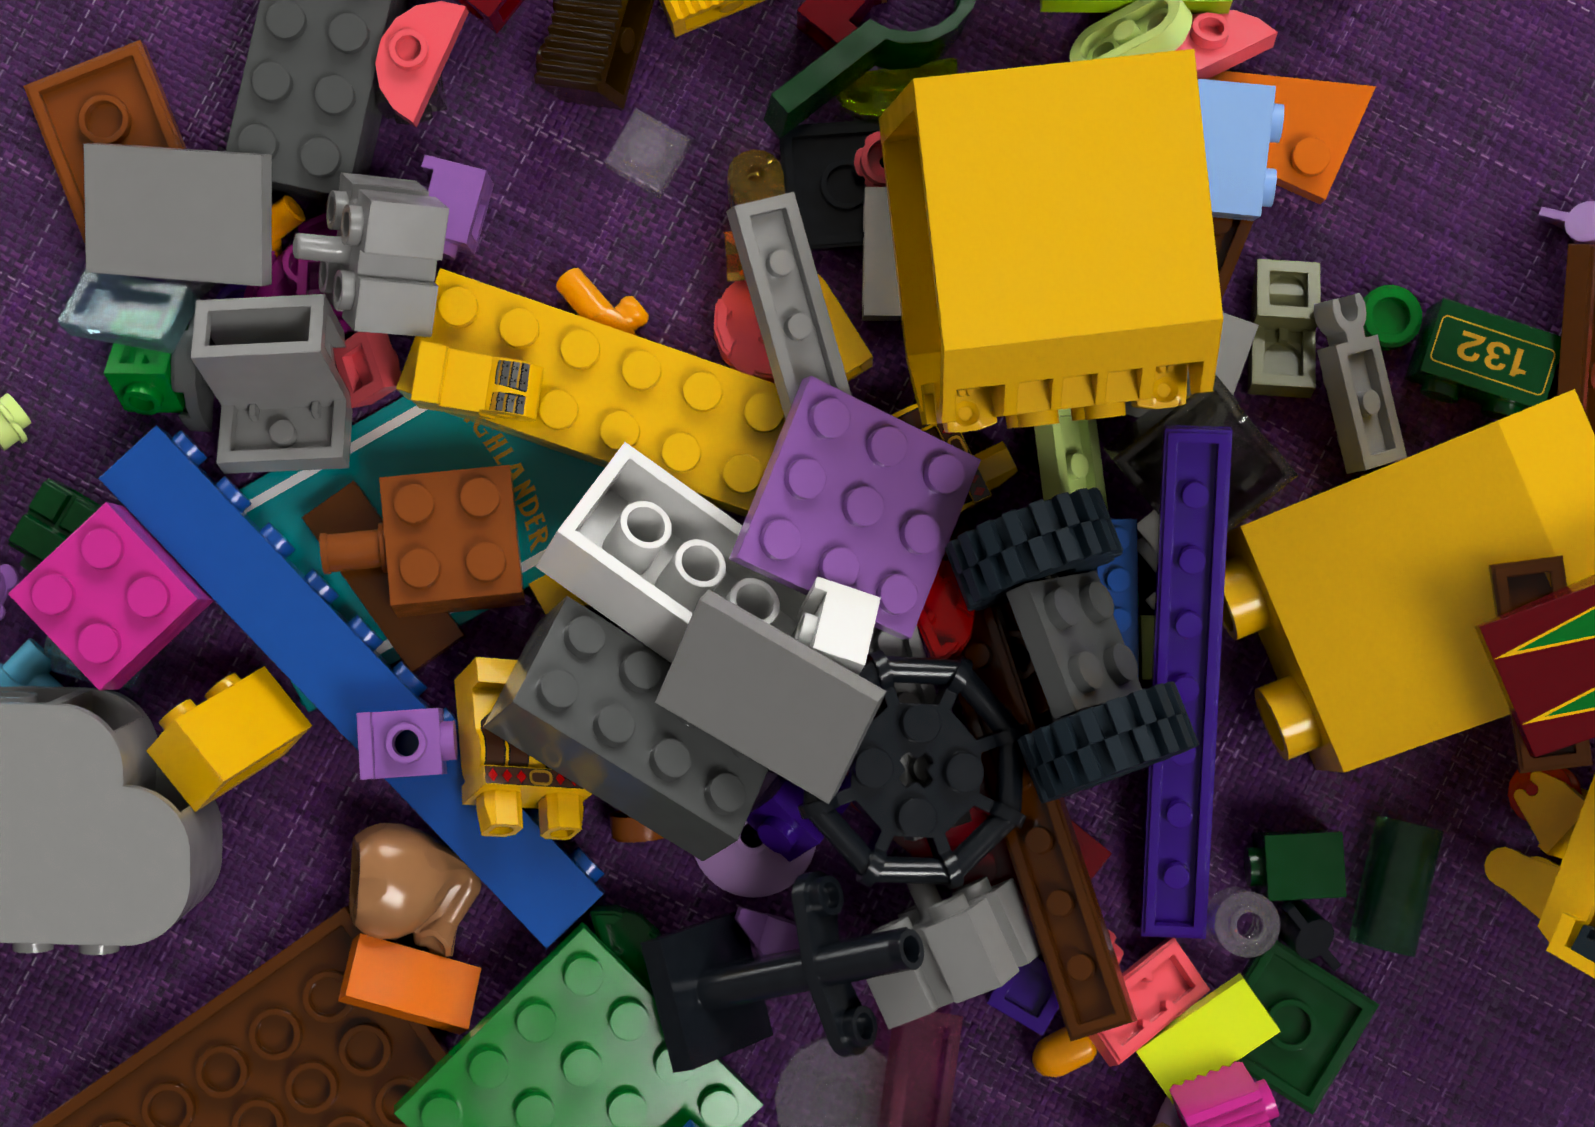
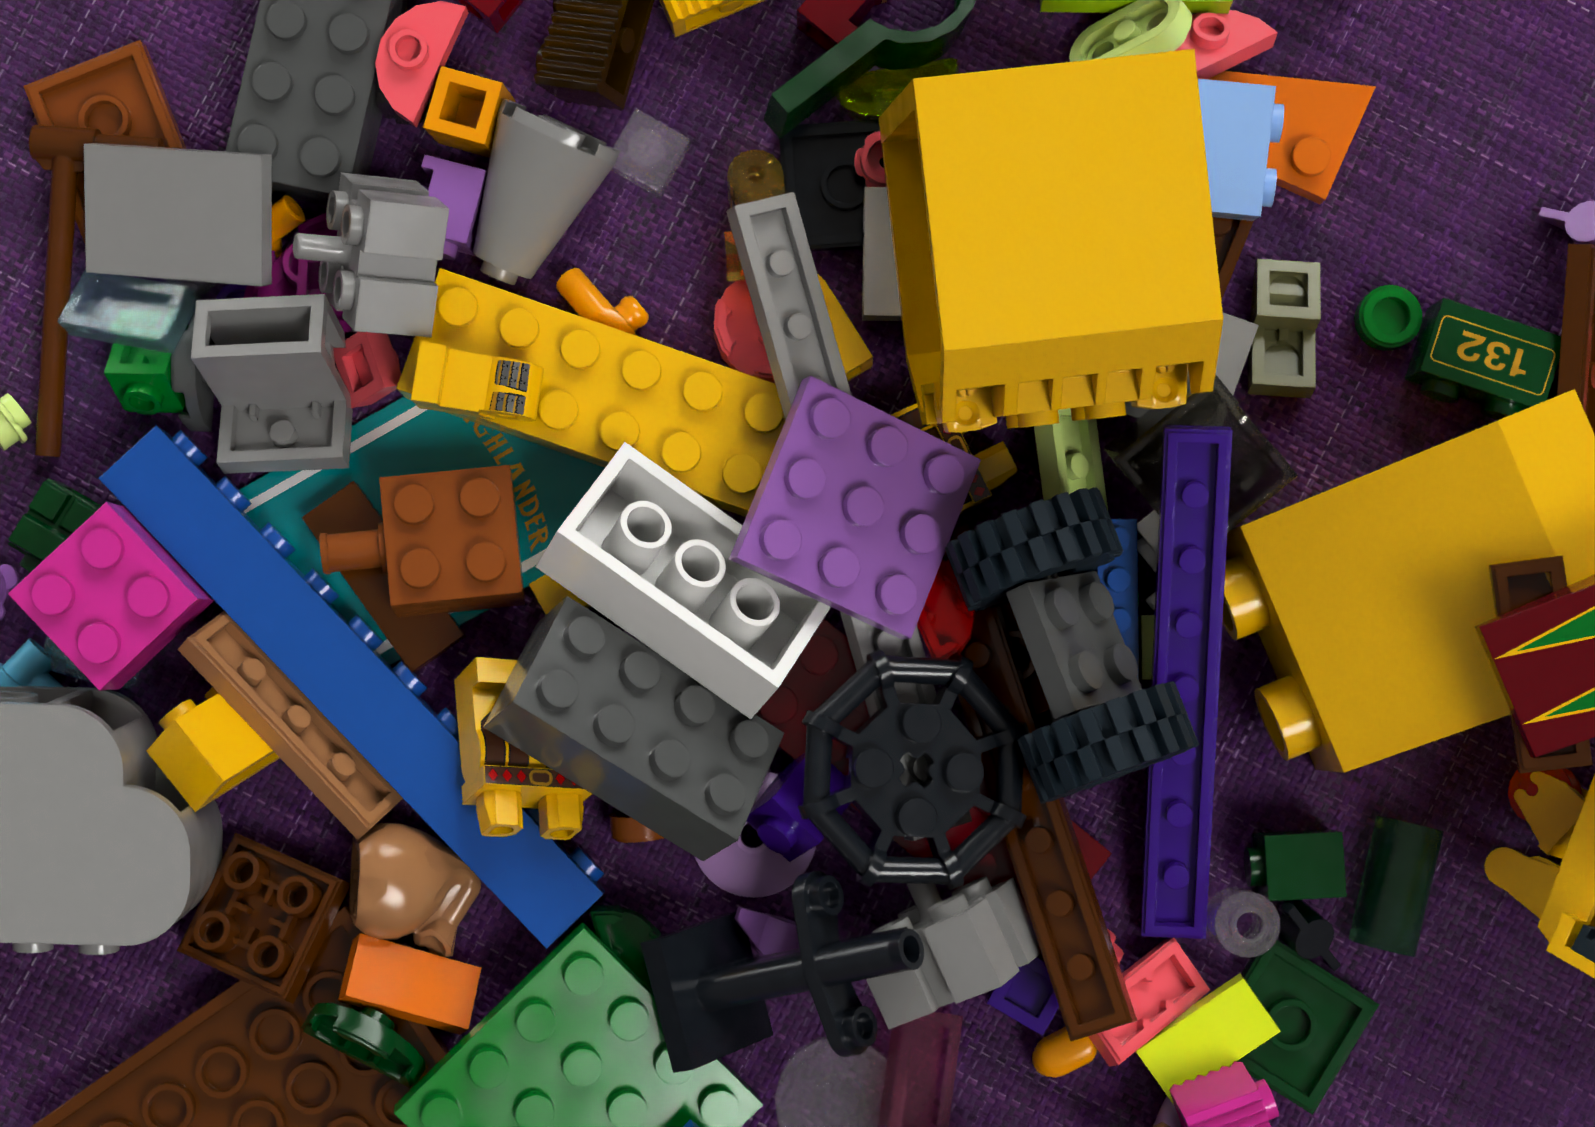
medium lavender brick [356,708,458,780] -> none
light grey tile [655,589,887,804] -> none
white brick [794,576,881,675] -> none
light grey plate [1314,293,1407,474] -> none
none -> reddish brown bar [29,125,164,457]
none -> medium nougat tile [177,611,403,840]
none -> reddish brown tile [177,833,351,1004]
none -> dark green plate [301,1003,426,1088]
none -> light orange brick [423,66,515,158]
none -> light grey cone [473,99,620,285]

